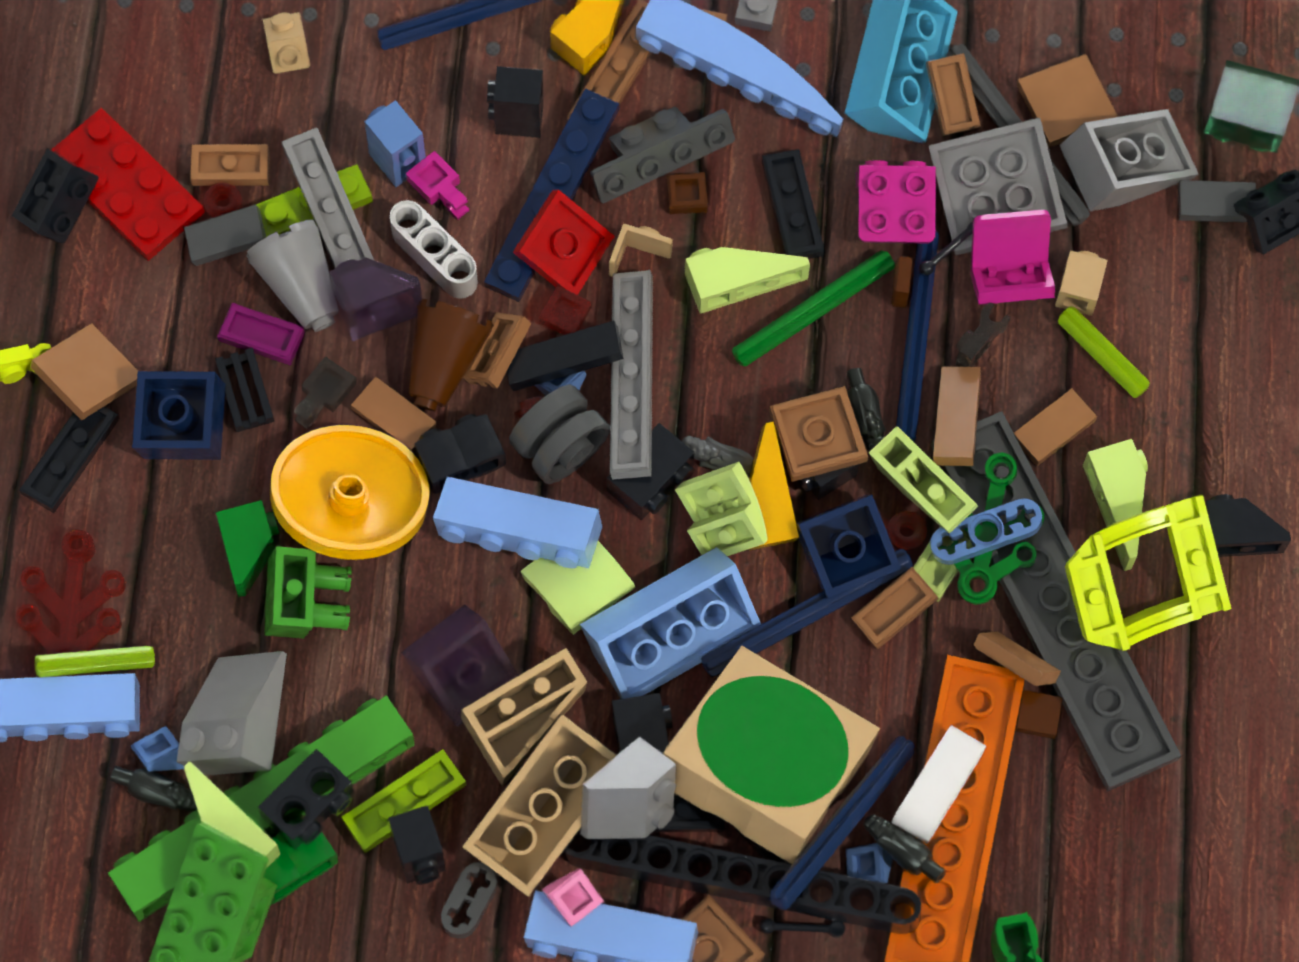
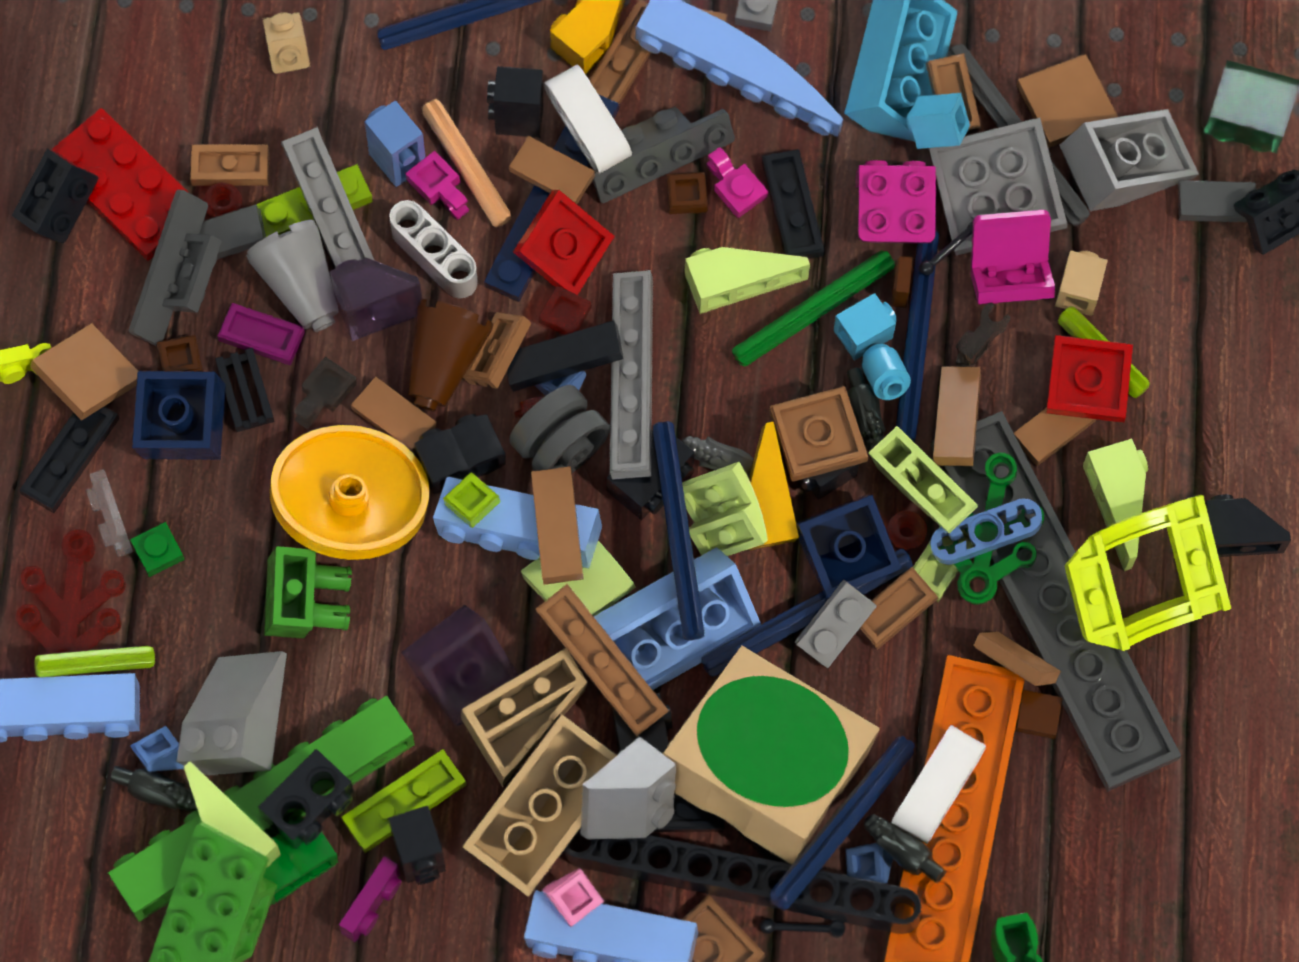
green slope [216,500,279,597] -> none
dark grey beam [441,862,497,939] -> none
tan bracket [609,223,673,277] -> none
none -> clear plate [86,469,133,557]
none -> dark grey bracket [129,190,222,346]
none -> green plate [130,522,185,577]
none -> reddish brown tile [157,335,203,372]
none -> magenta plate [339,856,402,942]
none -> light nougat axle [422,99,511,227]
none -> lime tile [443,472,500,528]
none -> medium nougat tile [509,136,595,204]
none -> medium nougat tile [531,466,584,585]
none -> medium nougat tile [535,584,669,737]
none -> white beam [544,65,632,174]
none -> dark blue axle [653,421,705,641]
none -> dark pink plate [706,147,768,218]
none -> light grey plate [795,580,877,669]
none -> medium azure brick [833,293,897,361]
none -> medium azure brick [862,344,911,400]
none -> medium azure brick [906,93,970,149]
none -> red plate [1046,335,1133,423]

